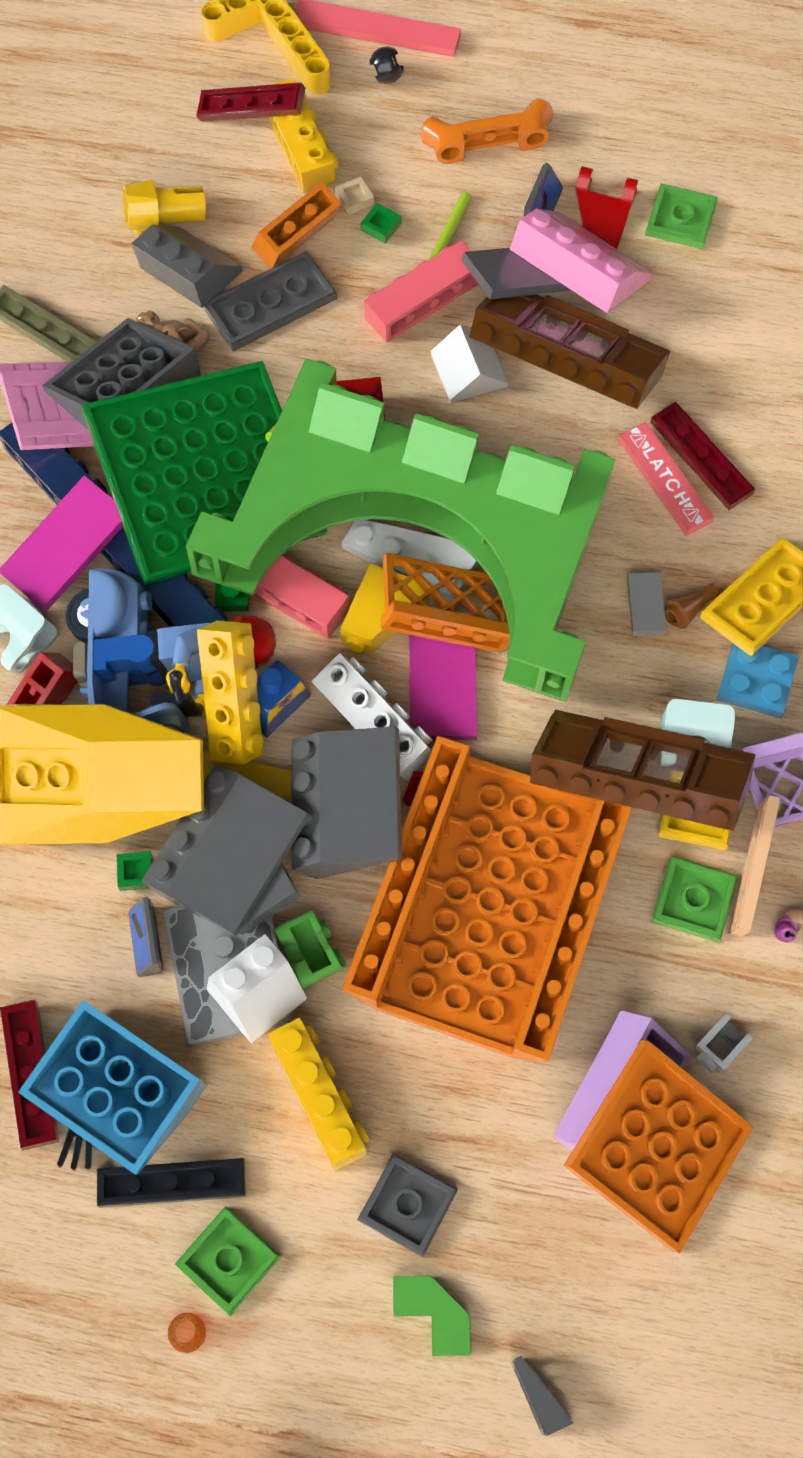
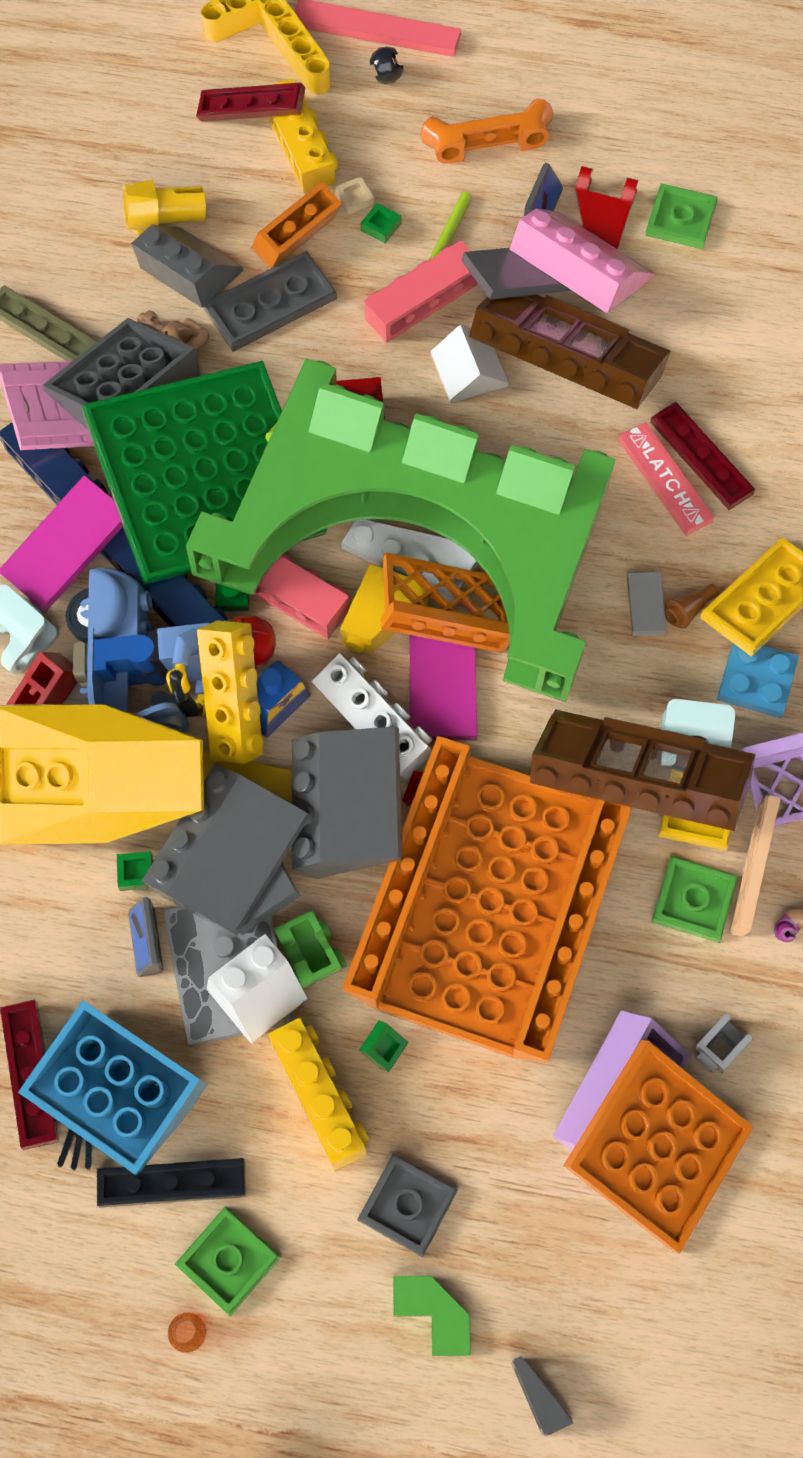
none -> green plate [359,1020,409,1072]

